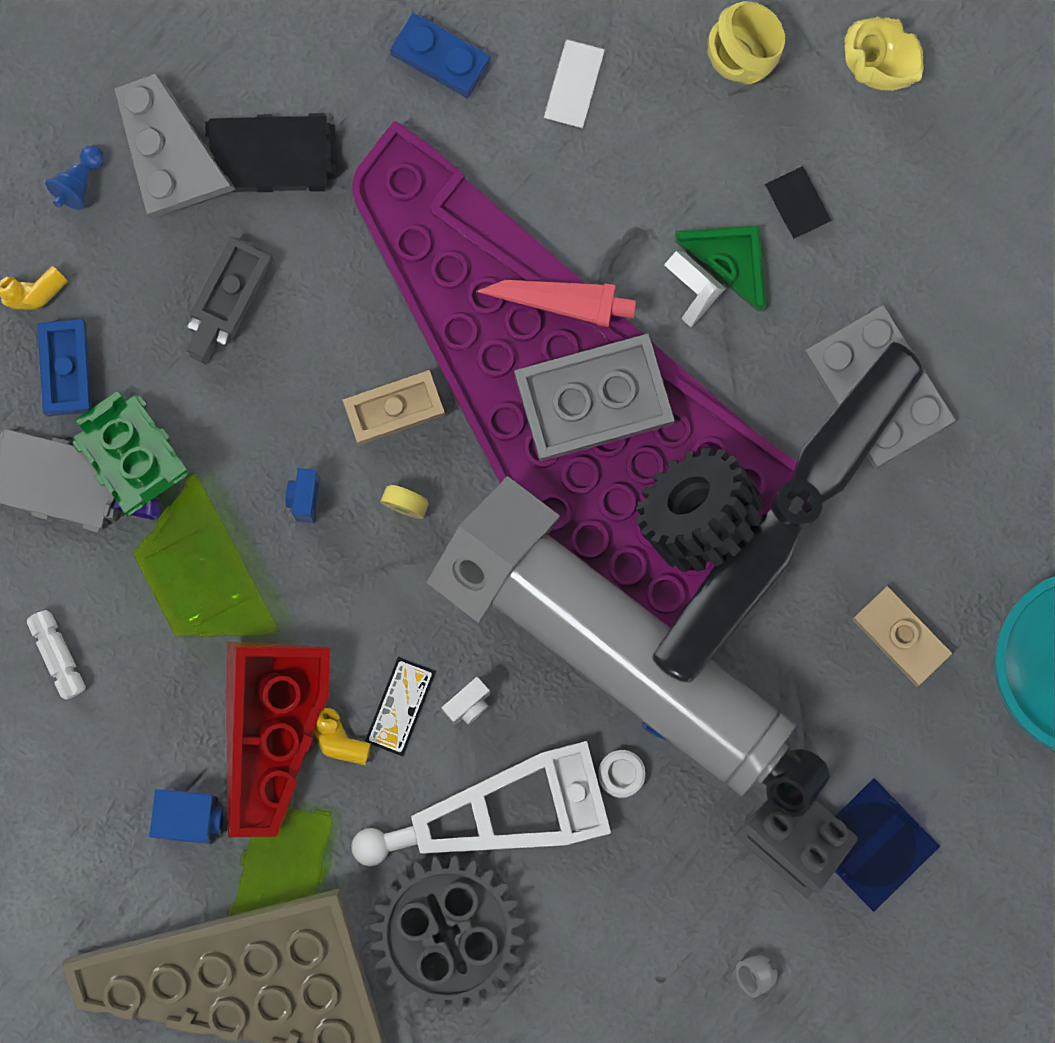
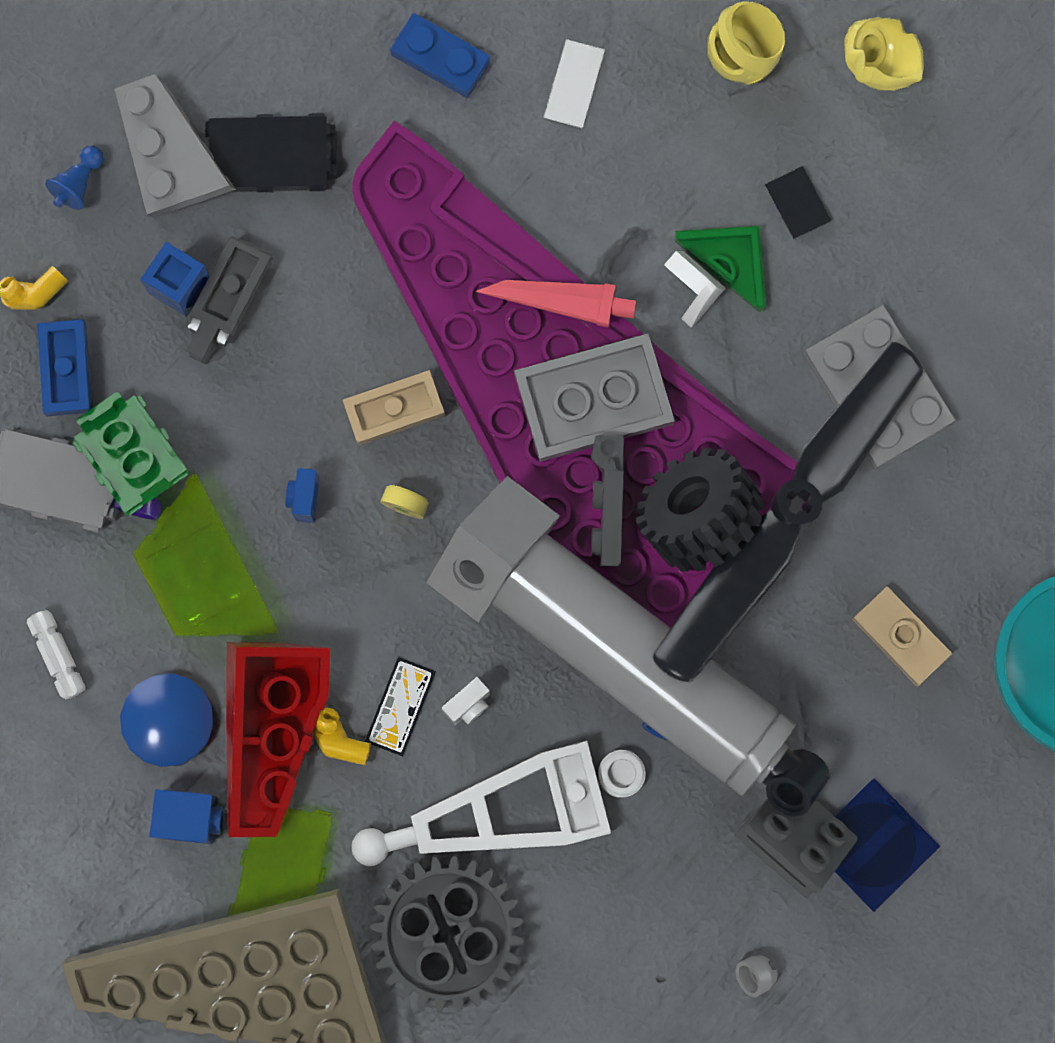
none -> blue dish [120,673,214,767]
none -> blue brick [140,242,210,317]
none -> dark grey hinge [591,435,624,567]

